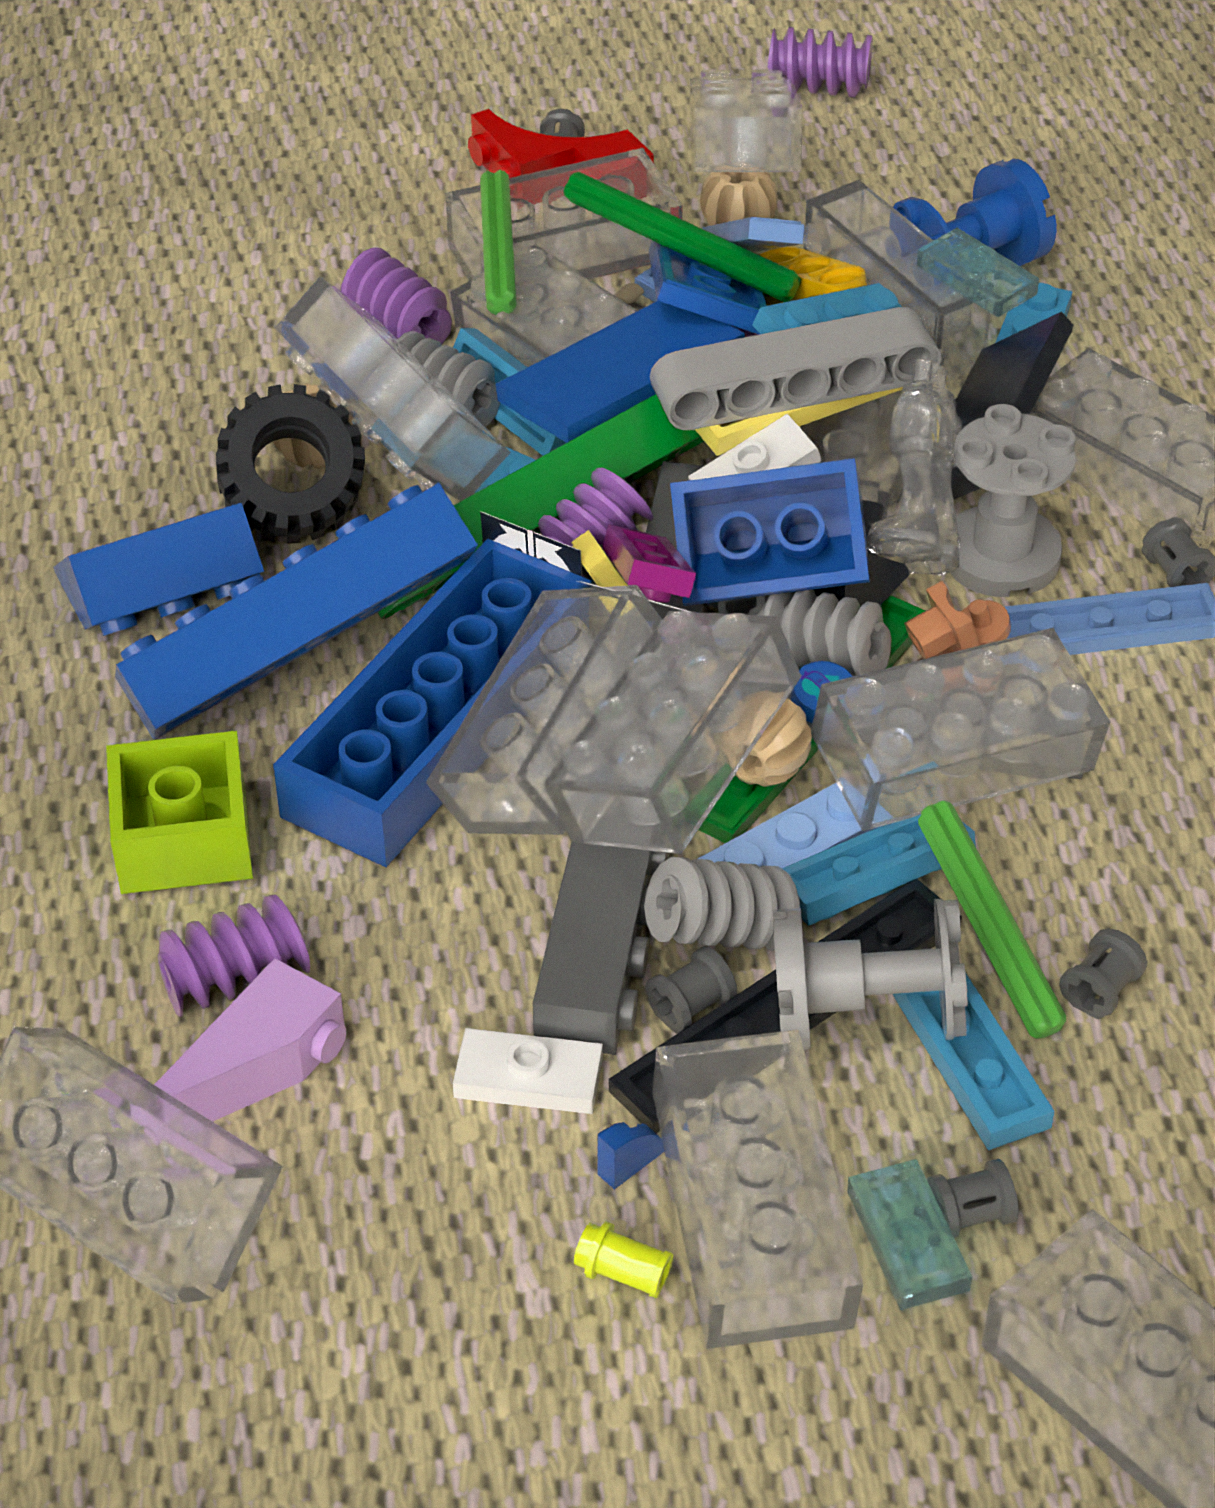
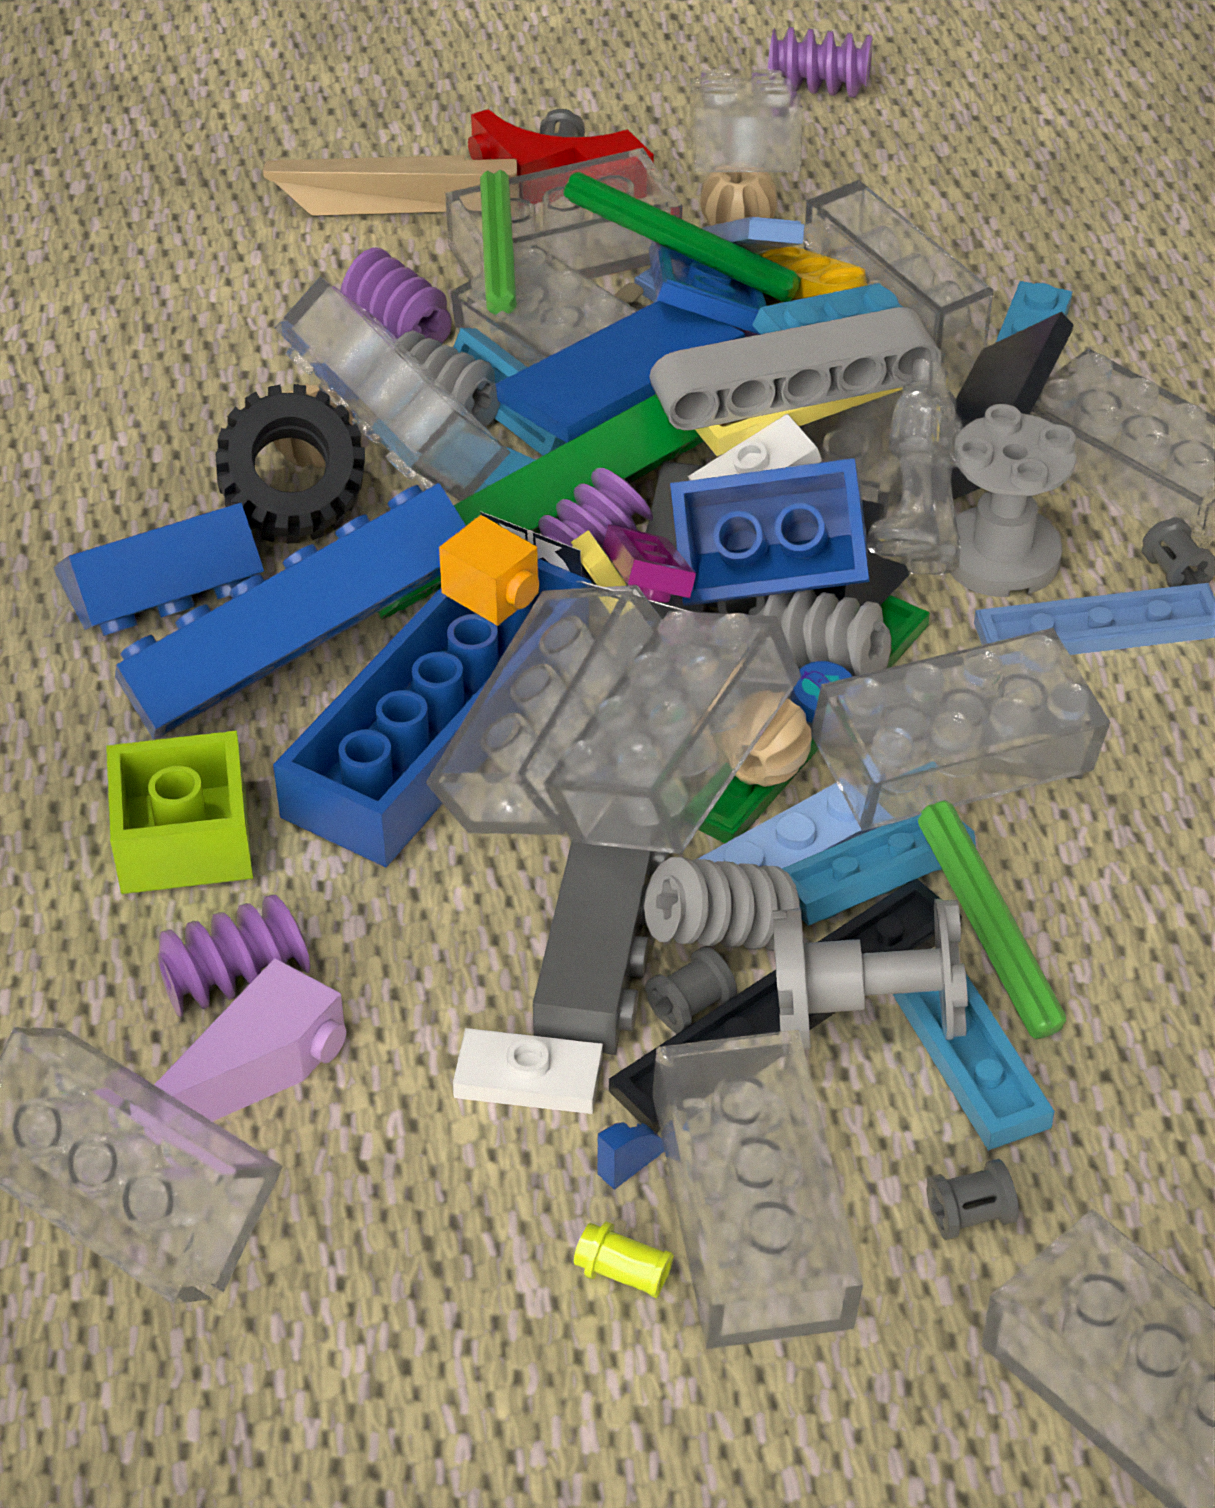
clear light blue plate [847,1159,972,1311] -> none
blue piece [883,158,1057,305] -> none
nougat hips [905,581,1011,694] -> none
clear light blue plate [916,228,1039,317] -> none
dark grey bush [1059,928,1148,1019] -> none
none -> tan wedge [263,155,518,216]
none -> light orange brick [439,515,539,626]

